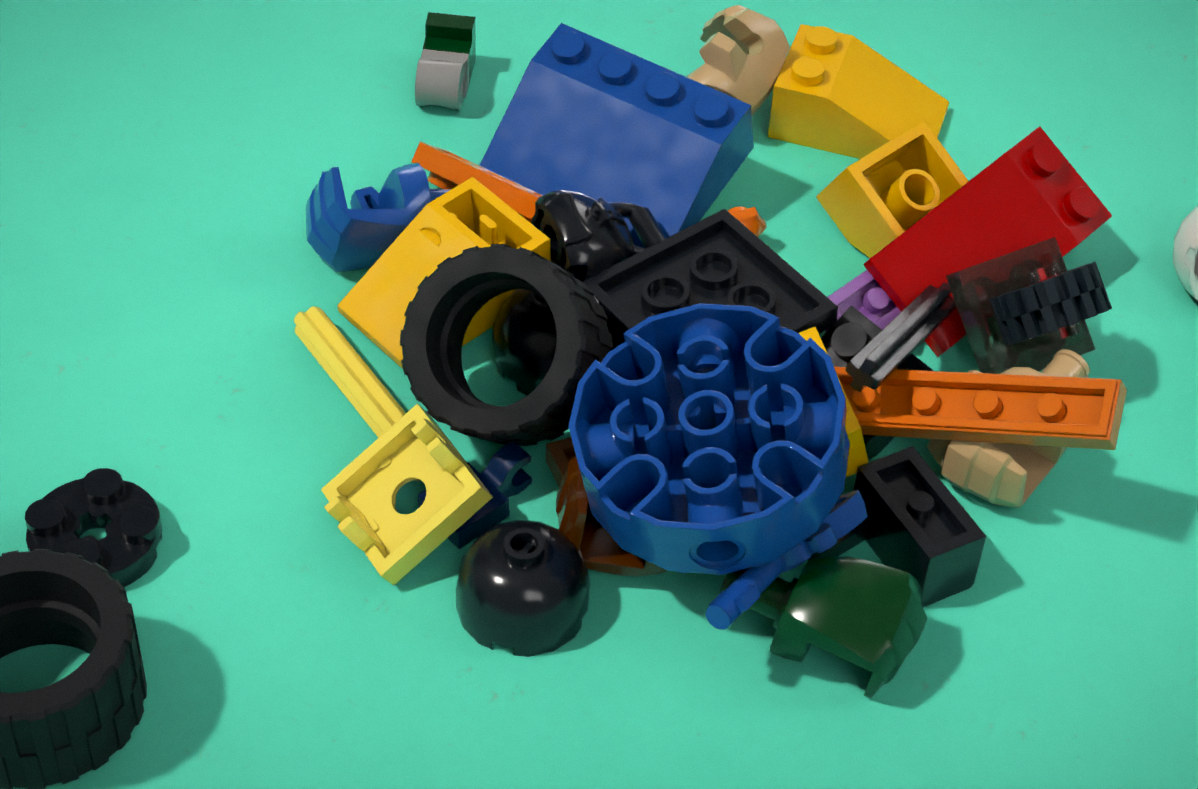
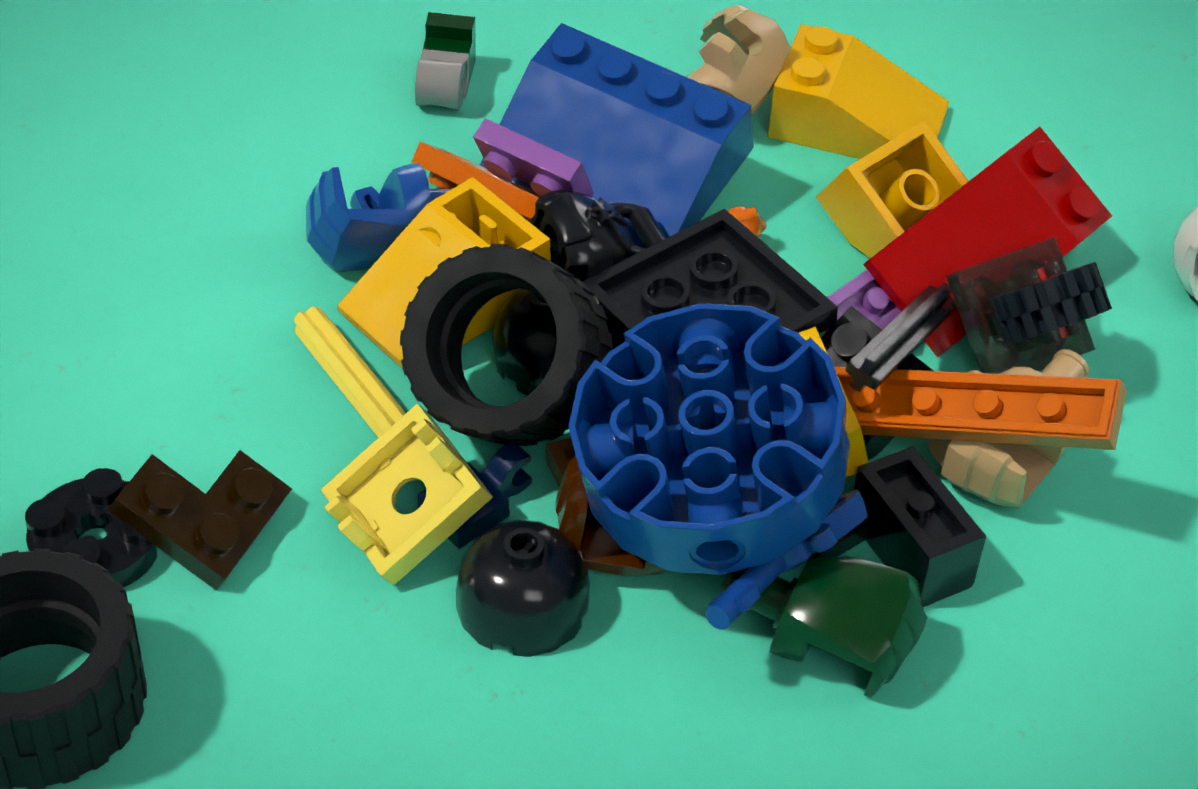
none -> dark brown plate [107,450,292,590]
none -> medium lavender plate [473,118,594,198]

